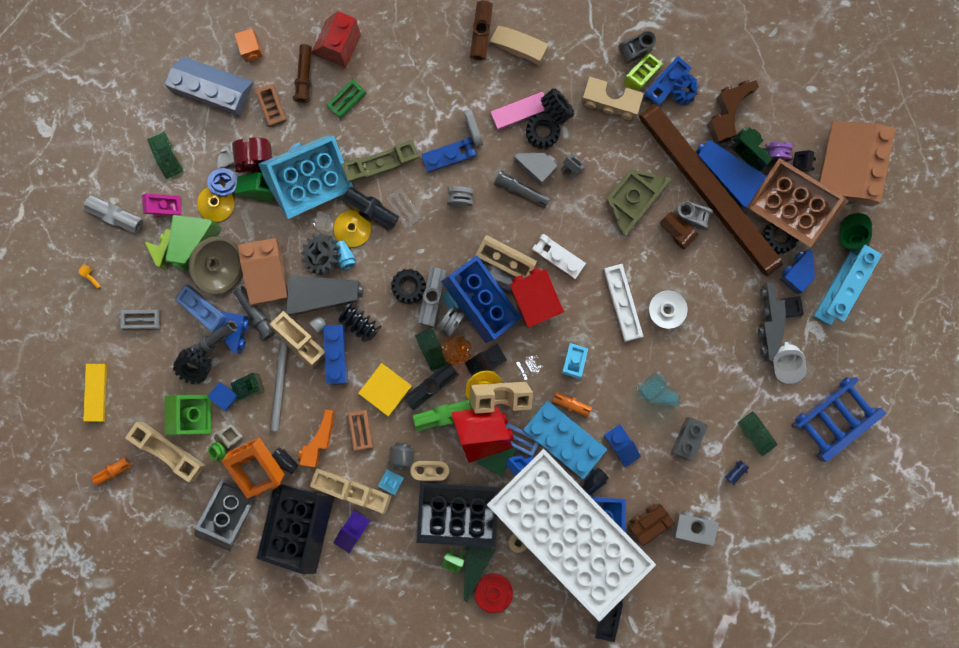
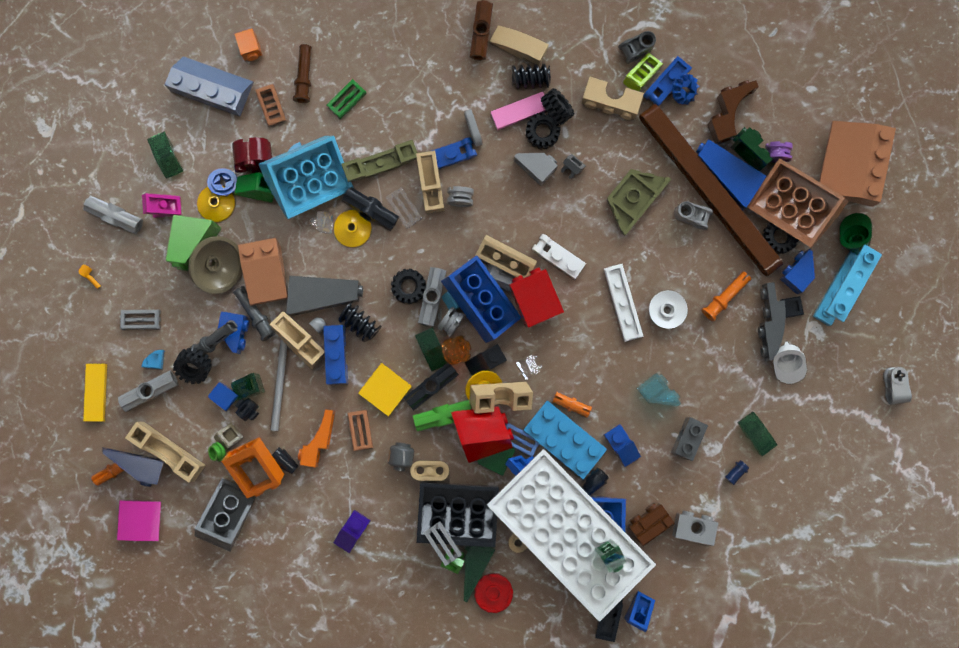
lime slope [145,229,171,269] -> none
bright green slope [165,395,211,435] -> none
medium blue tile [175,284,226,333] -> none
light grey tile [217,145,234,169] -> none
black slope [257,484,334,574] -> none
dark grey gear [301,233,341,275] -> none
tan slope [310,468,392,514] -> none
red slope [312,11,361,68] -> none
medium azure cone [336,241,356,270] -> none
medium azure tile [378,469,404,495] -> none
dark grey pin [494,170,550,208] -> none
medium azure slope [561,343,588,379] -> none
reddish brown piece [660,211,699,250] -> none
blue fence [792,377,887,462] -> none
black tile [793,150,816,172] -> none
none -> dark blue slope [102,447,163,487]
none -> dark pink slope [117,500,161,541]
none -> light grey piece [118,370,178,412]
none -> dark azure tile [142,350,165,369]
none -> black gear [235,398,259,422]
none -> tan slope [416,151,445,214]
none -> light grey tile [423,521,462,566]
none -> black piece [512,63,551,90]
none -> clear green slope [594,539,626,573]
none -> blue slope [624,591,655,632]
none -> orange pin [701,271,751,322]
none -> light grey piece [883,367,912,405]

